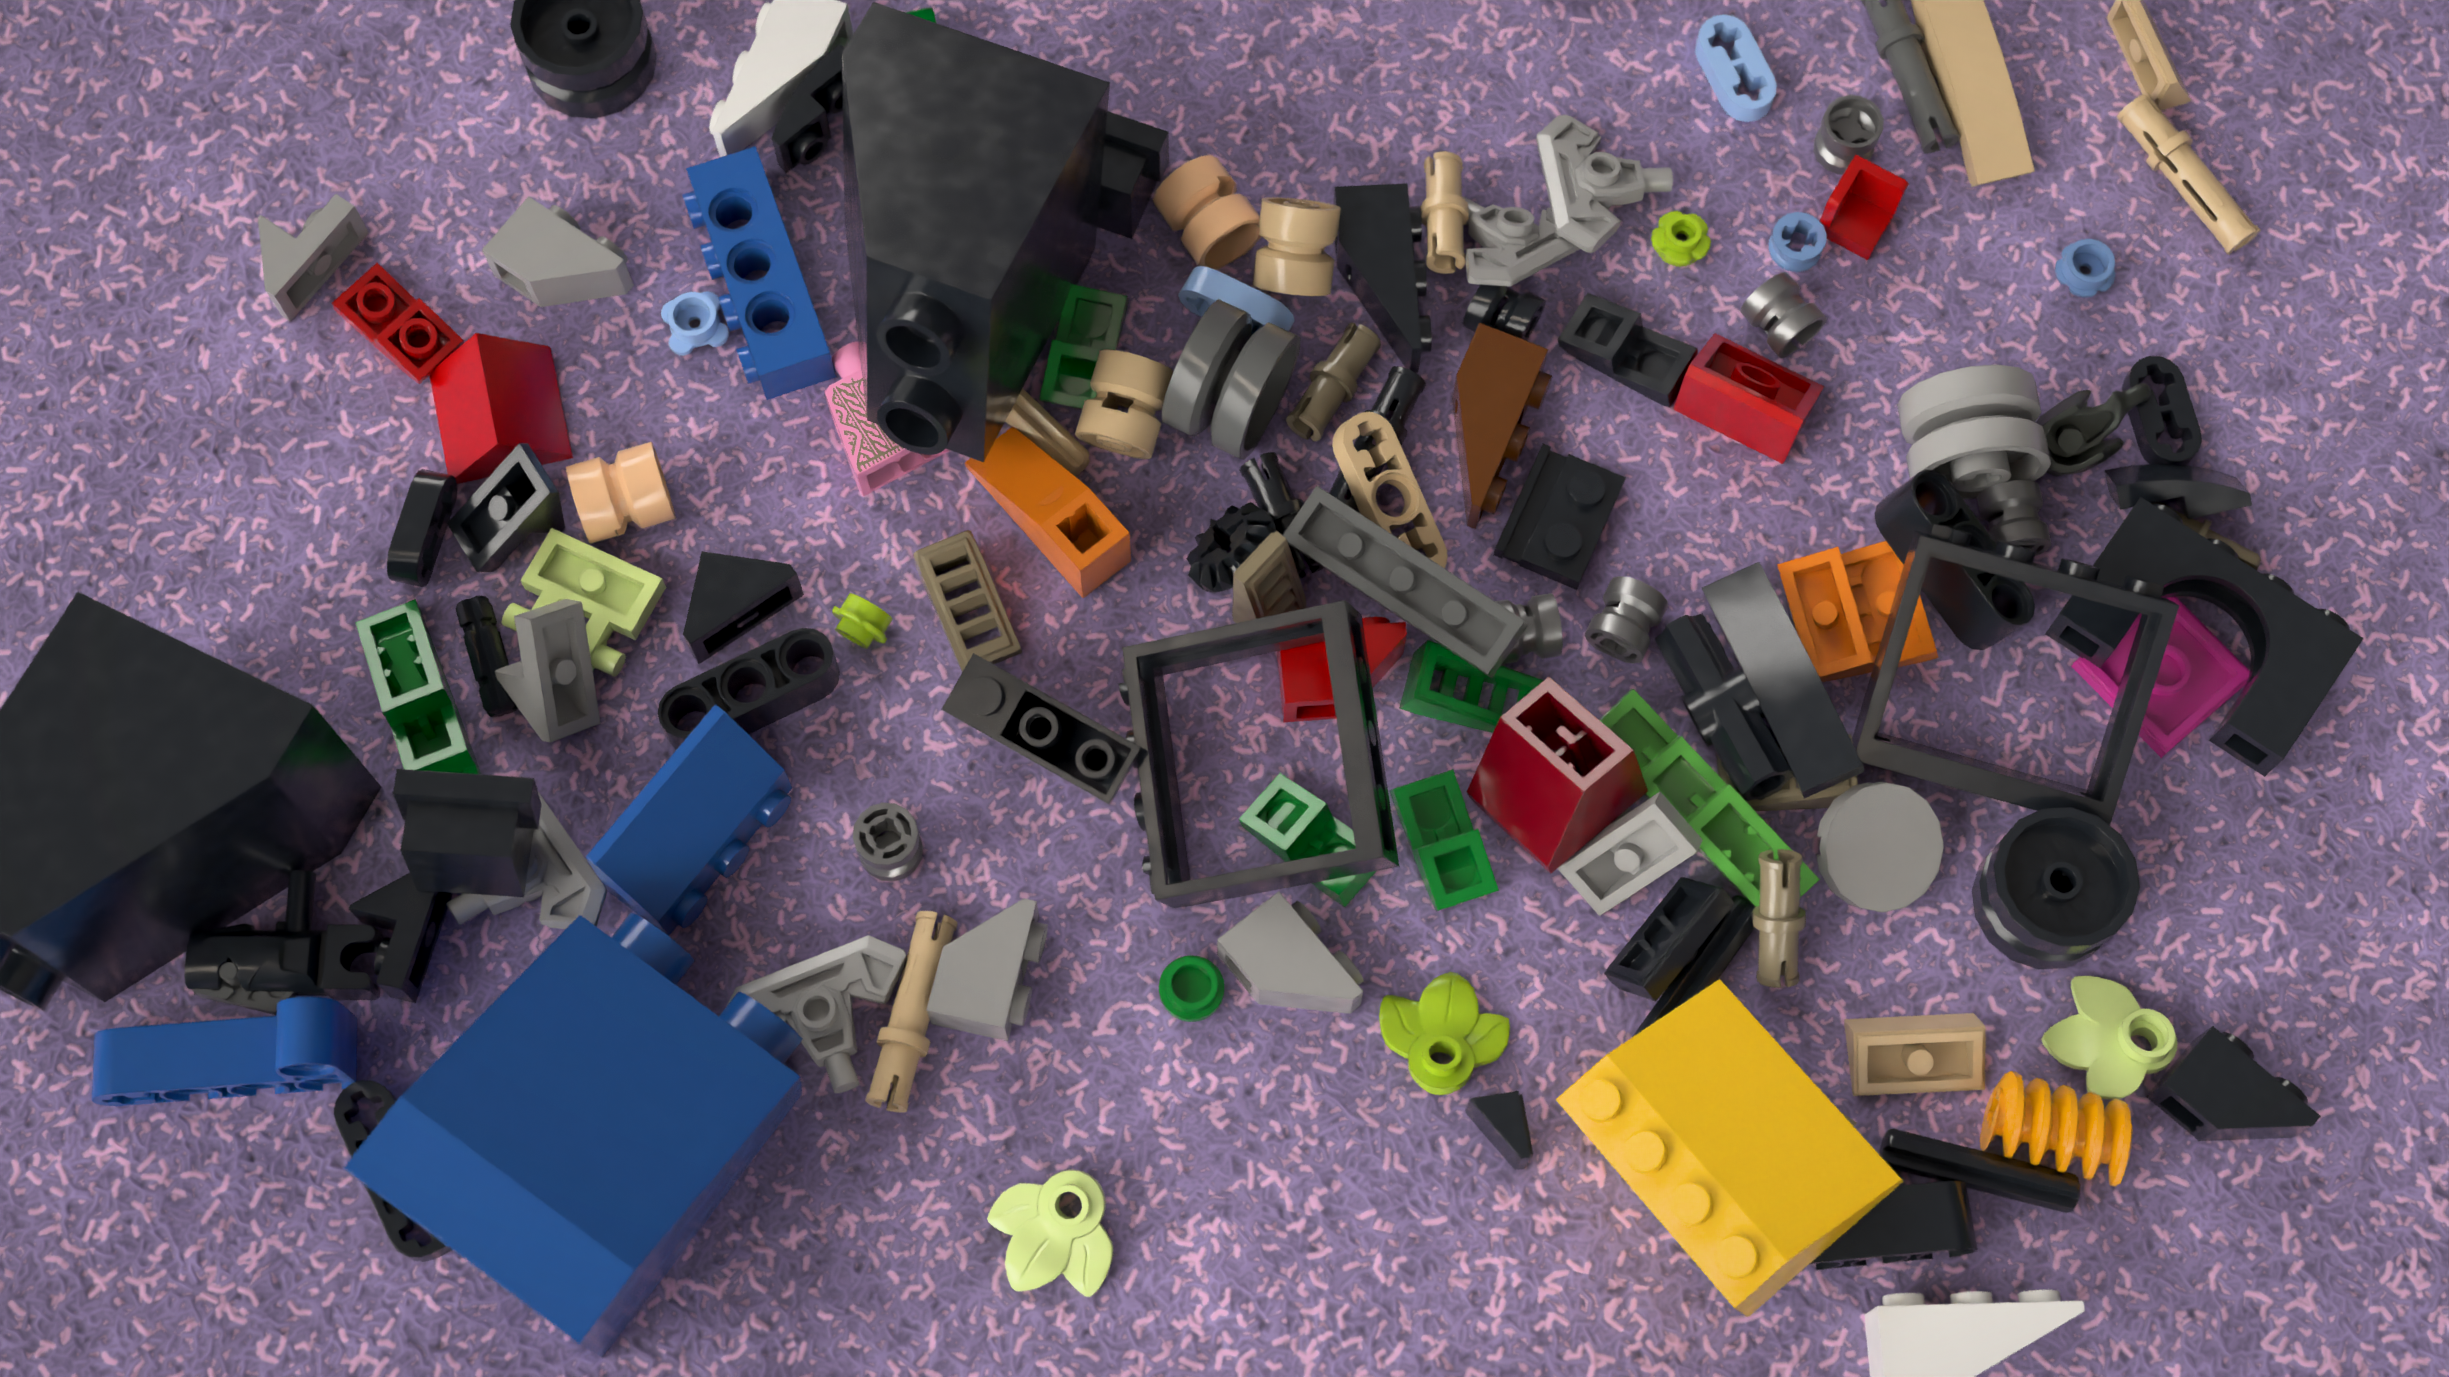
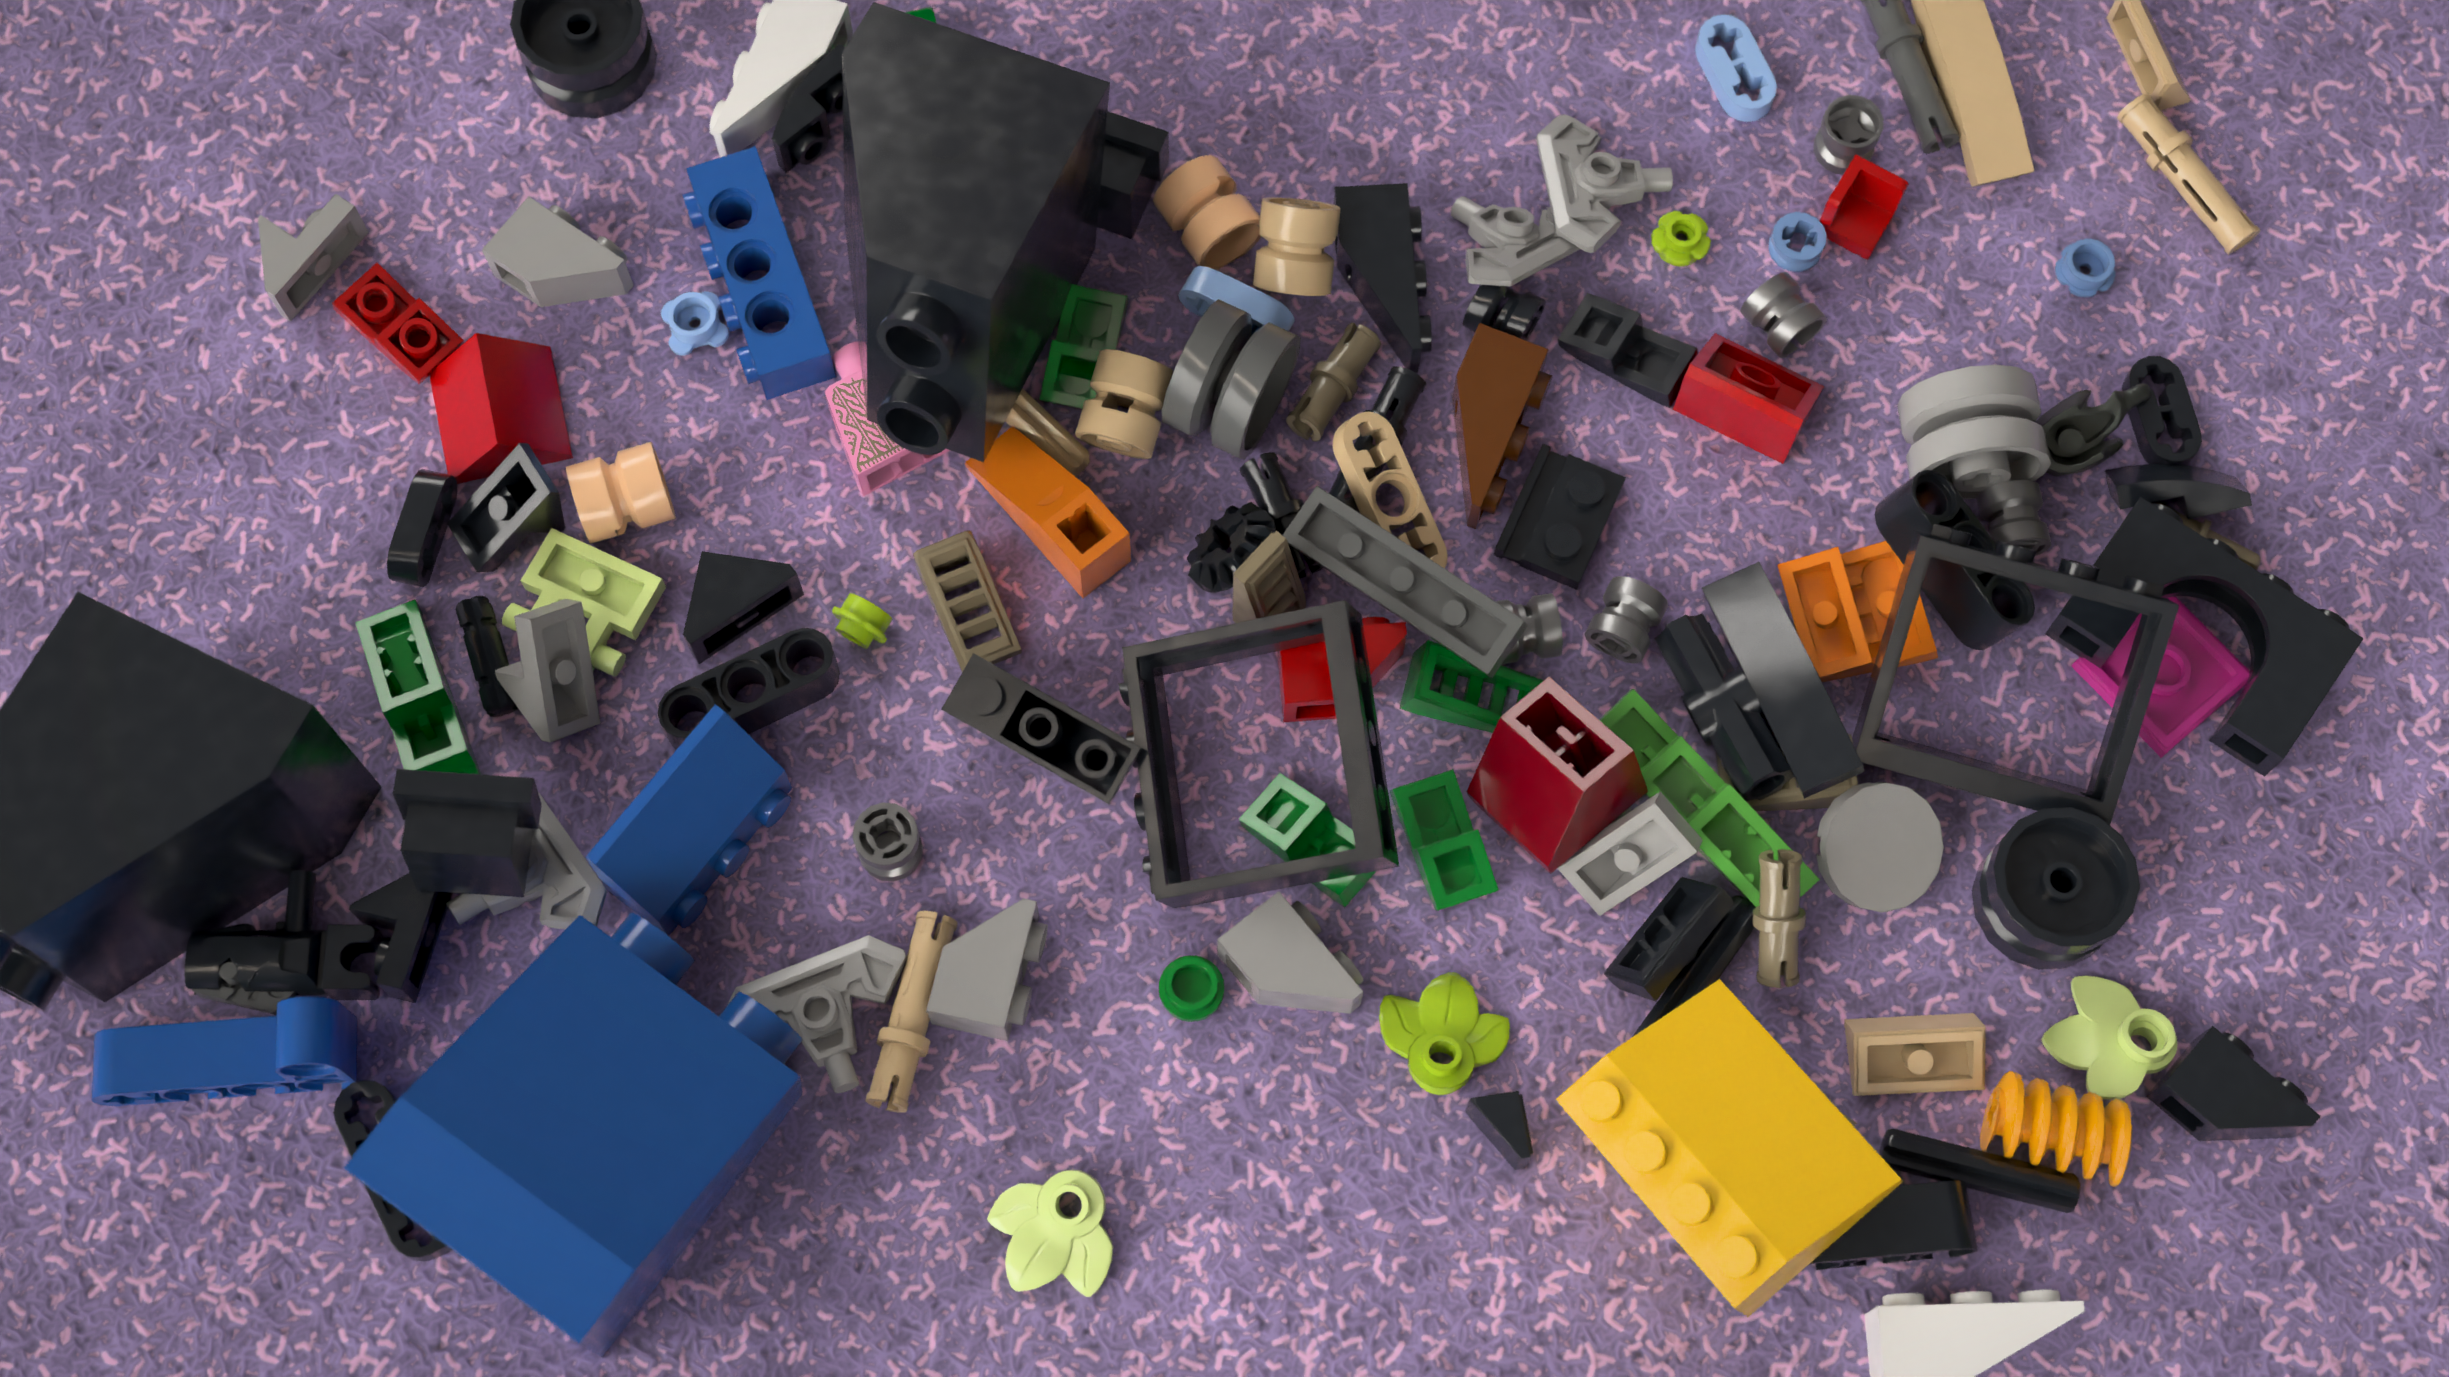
tan pin [1420,152,1469,274] -> none

